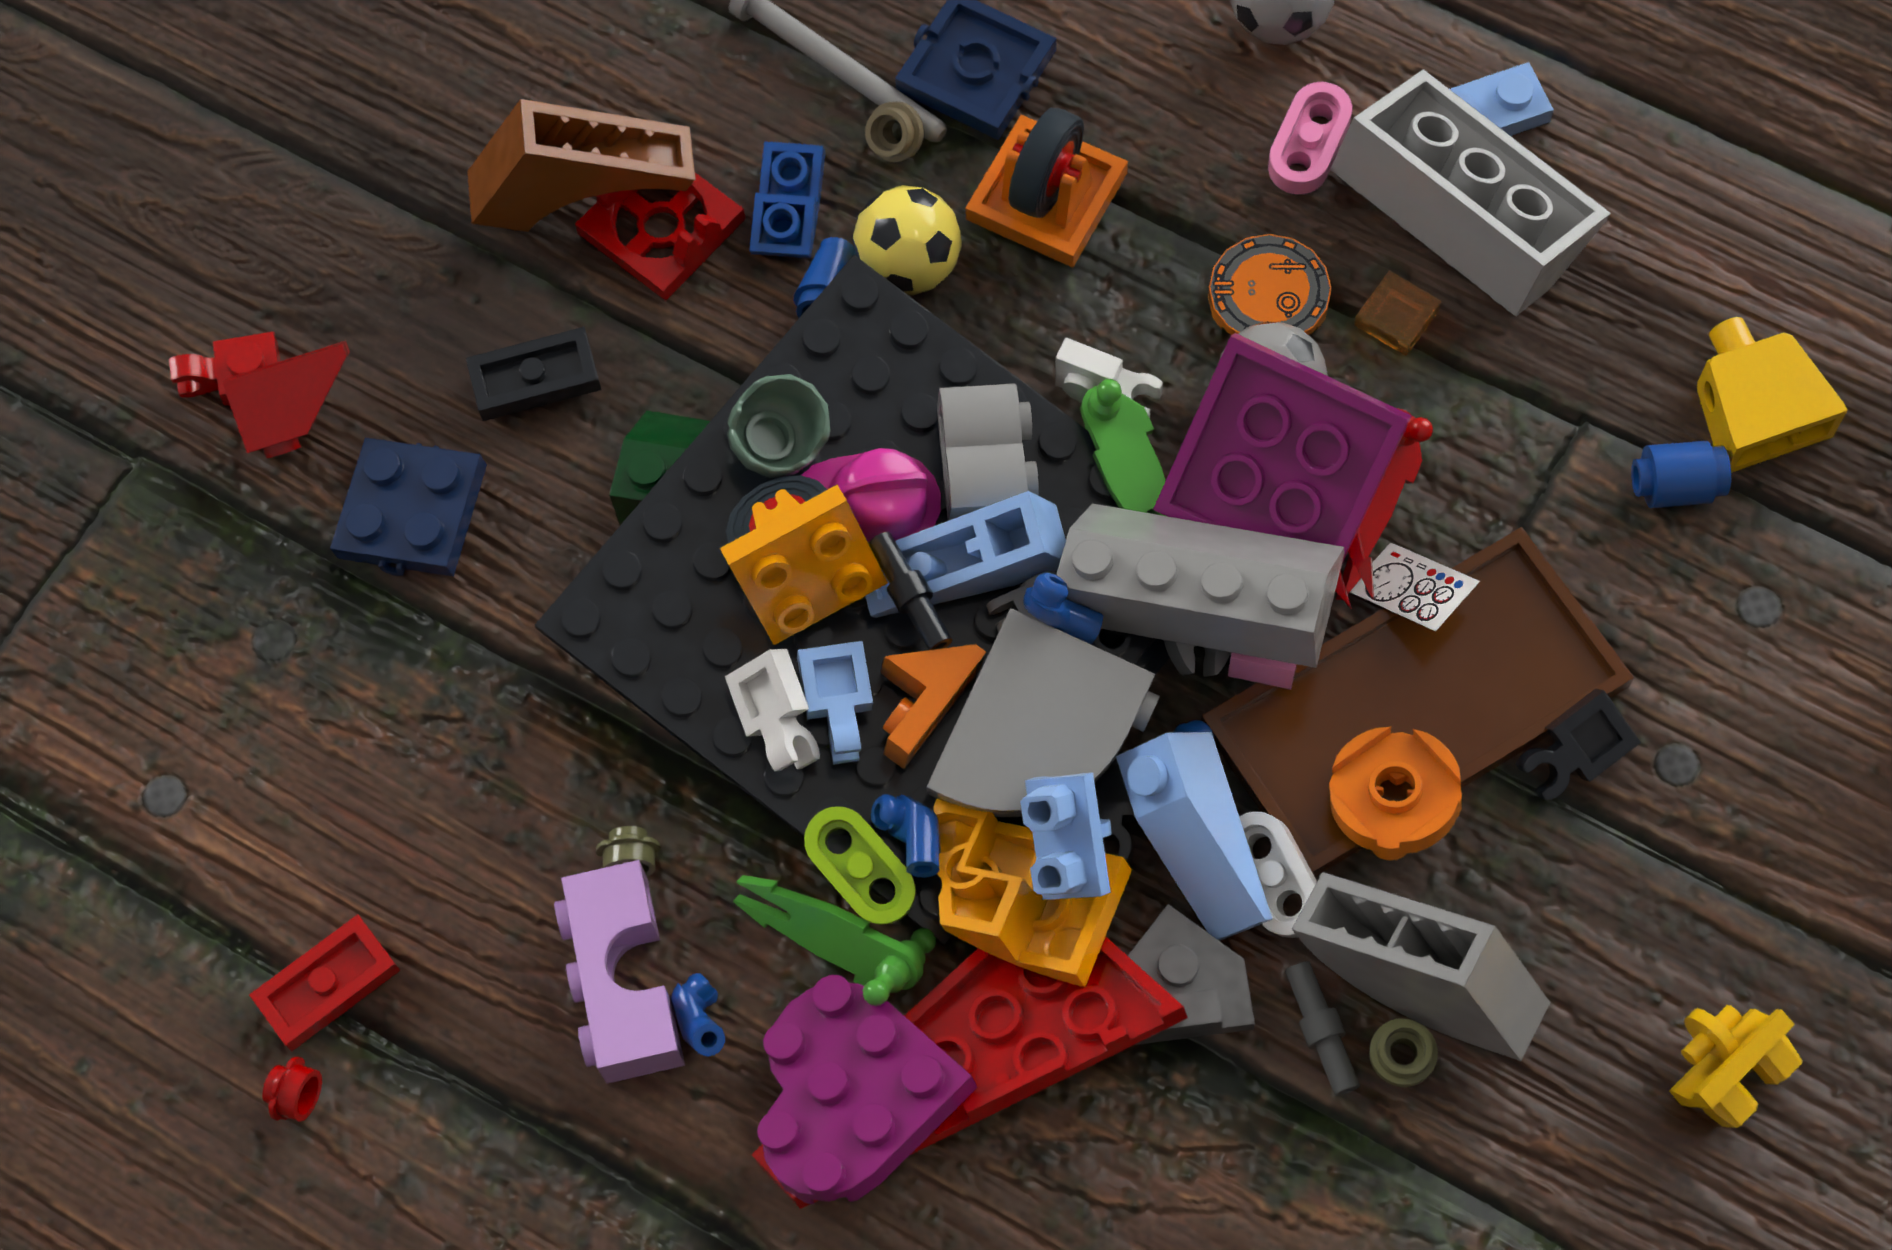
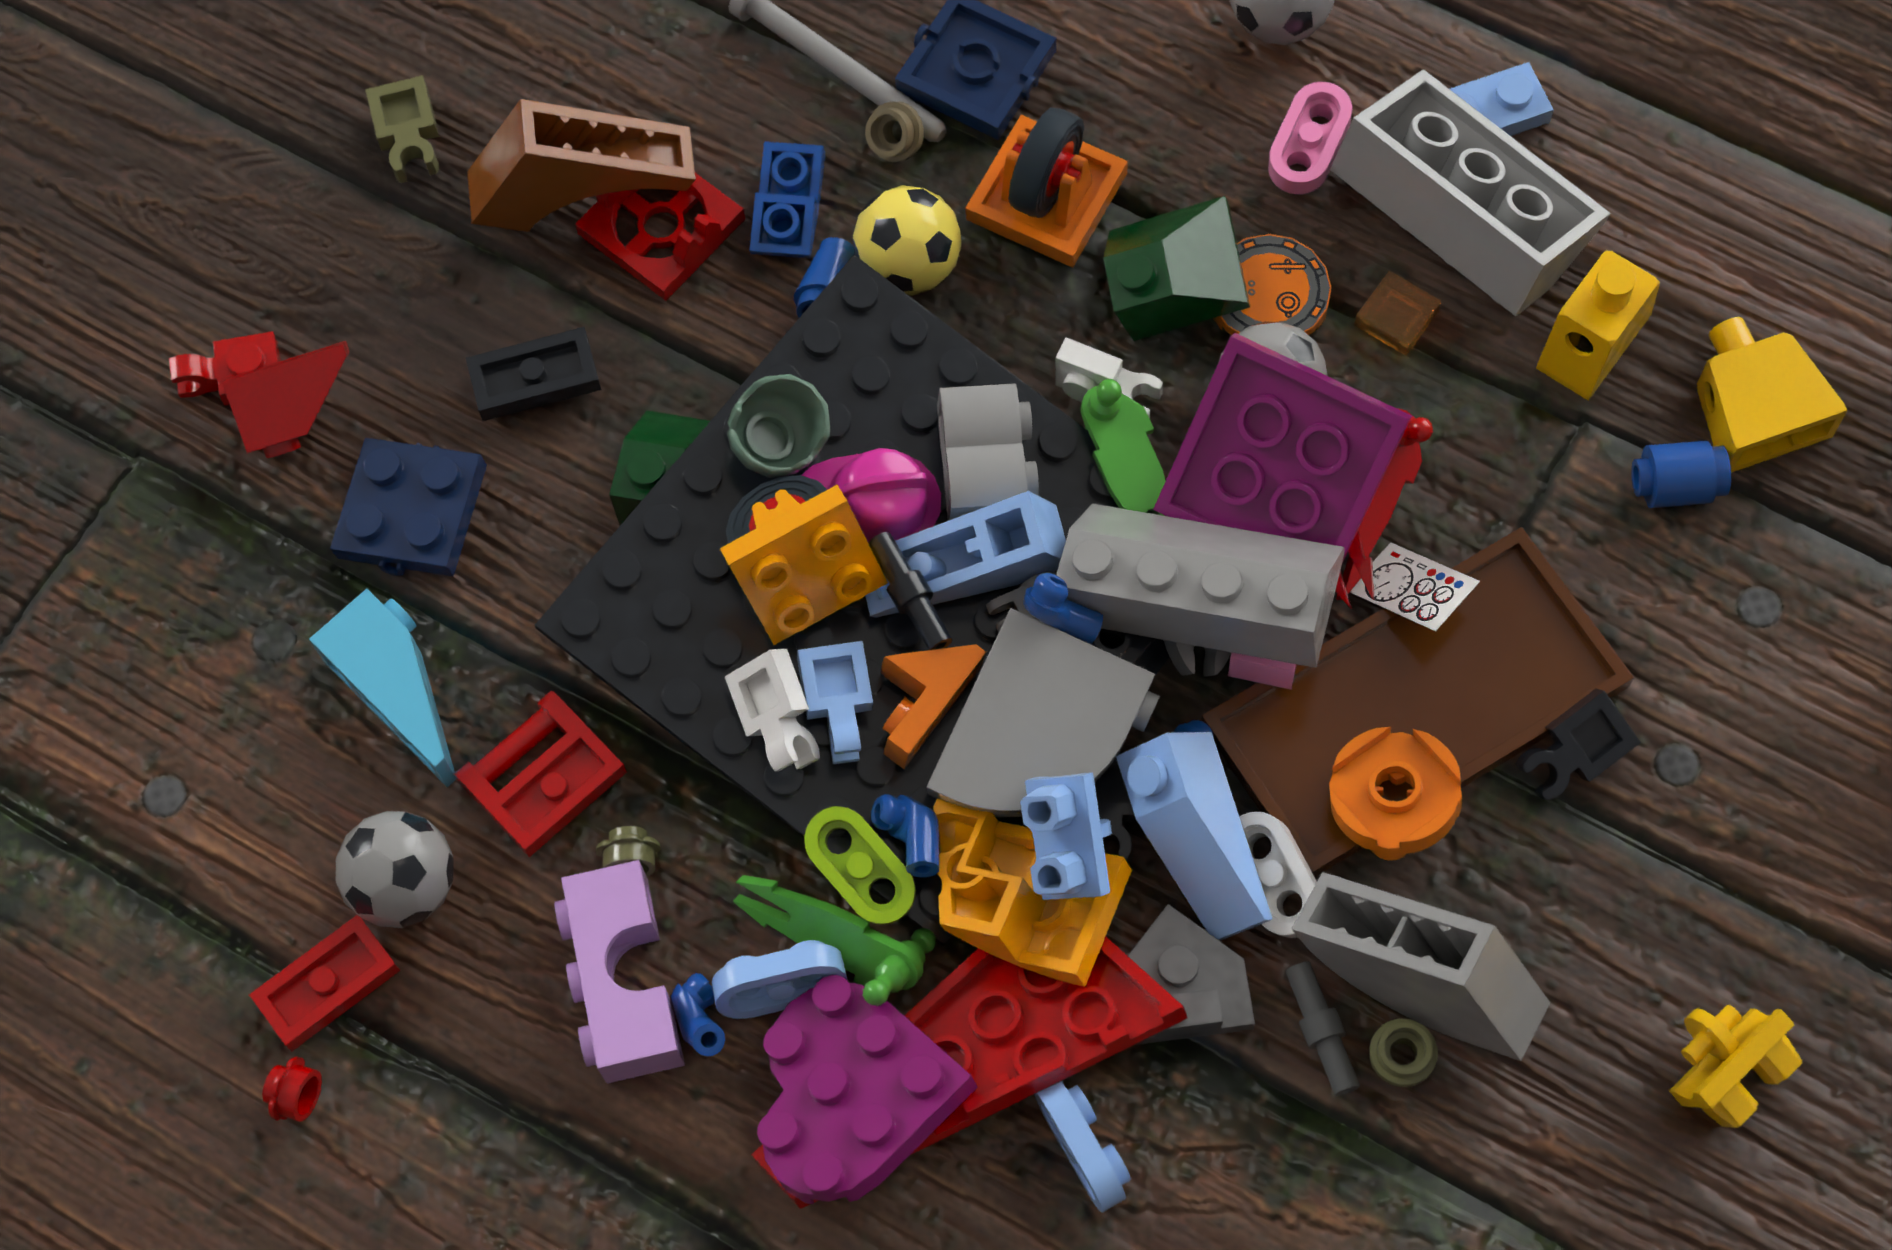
none -> medium azure slope [309,589,456,787]
none -> light grey piece [336,811,454,928]
none -> olive plate [366,75,439,183]
none -> red plate [453,690,627,857]
none -> light blue plate [712,940,847,1019]
none -> light blue plate [1034,1081,1131,1213]
none -> dark green slope [1103,196,1250,341]
none -> yellow torso [1536,250,1660,401]

